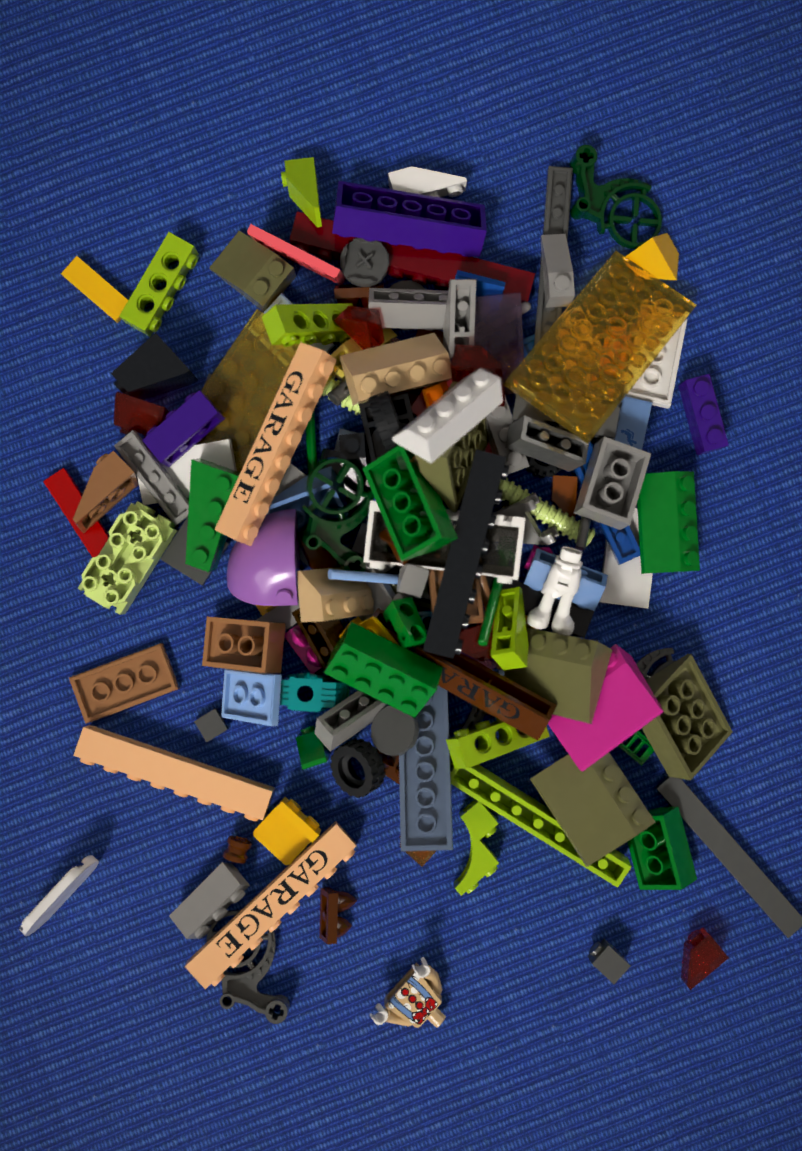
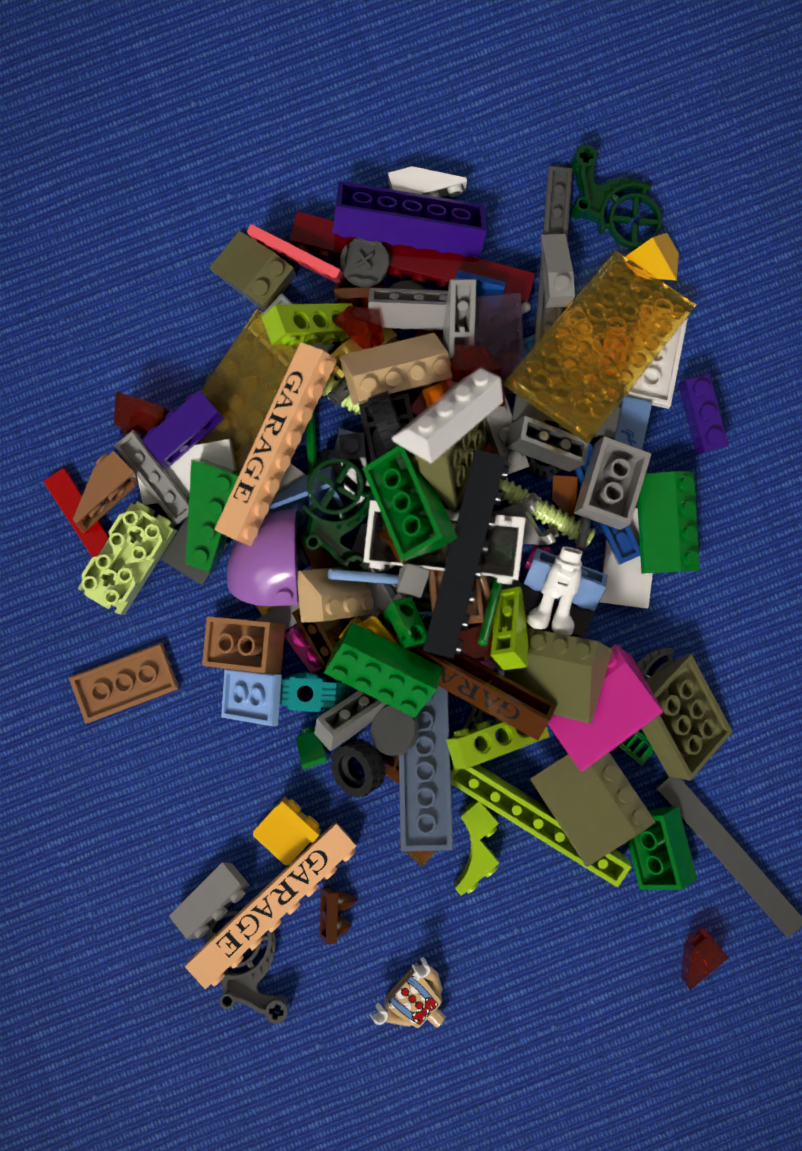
white tile [20,855,99,936] -> none
yellow tile [61,256,128,323] -> none
light nougat brick [73,725,275,821] -> none
black slope [111,333,198,401] -> none
lime brick [119,232,199,337] -> none
dark grey tile [194,708,229,742] -> none
reddish brown wheel [223,835,252,864] -> none
lime slope [281,157,322,227] -> none
dark grey brick [588,938,631,984] -> none

